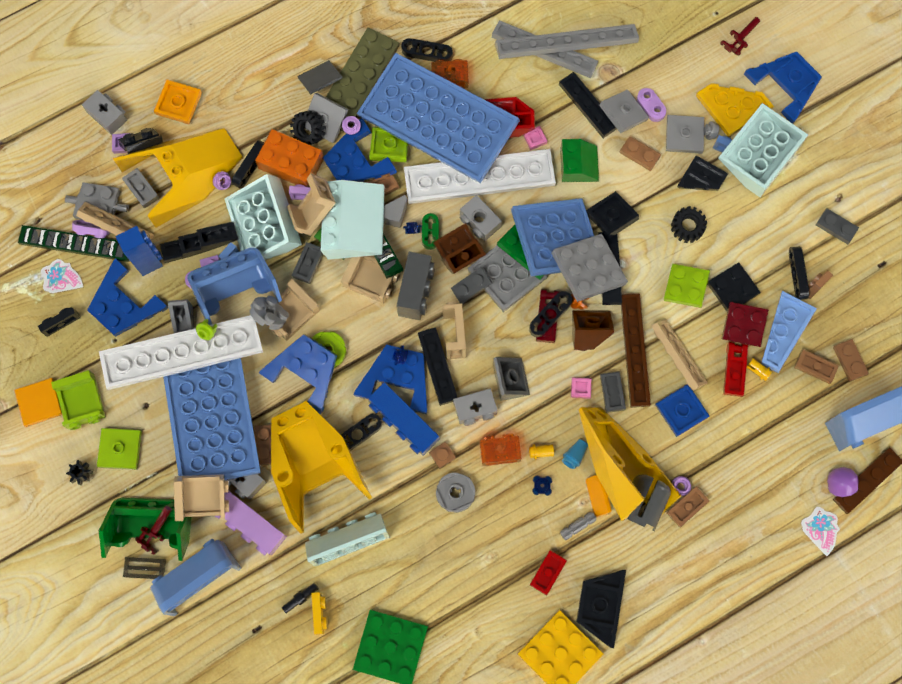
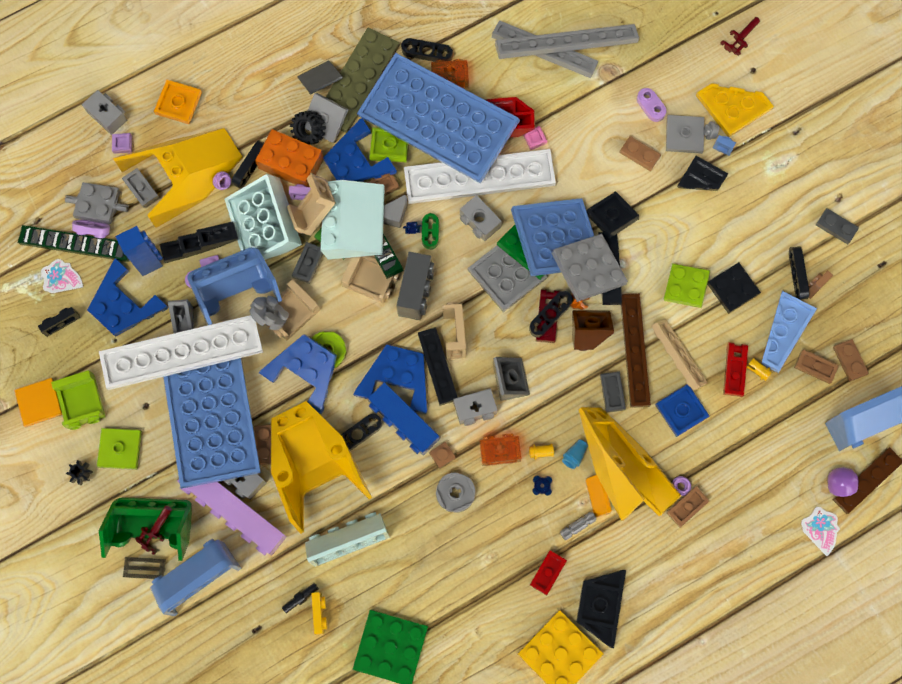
tan plate [76,202,155,241] -> none
black plate [118,128,163,154] -> none
tan panel [174,474,229,521] -> none
lime plate [196,319,217,340] -> none
medium blue plate [218,242,239,259] -> none
lavender plate [342,116,361,135] -> none
clear blue plate [392,345,408,365] -> none
reddish brown brick [433,223,486,274] -> none
dark grey plate [451,267,493,304] -> none
black plate [559,72,617,139] -> none
green slope [560,139,599,182] -> none
bright pink tile [571,377,592,399] -> none
light grey plate [599,90,649,133] -> none
dark grey cylinder [628,474,671,532] -> none
black tyre [671,206,707,243] -> none
light aqua slope [718,103,808,197] -> none
dark red plate [721,302,769,347] -> none
blue wing [744,52,822,124] -> none

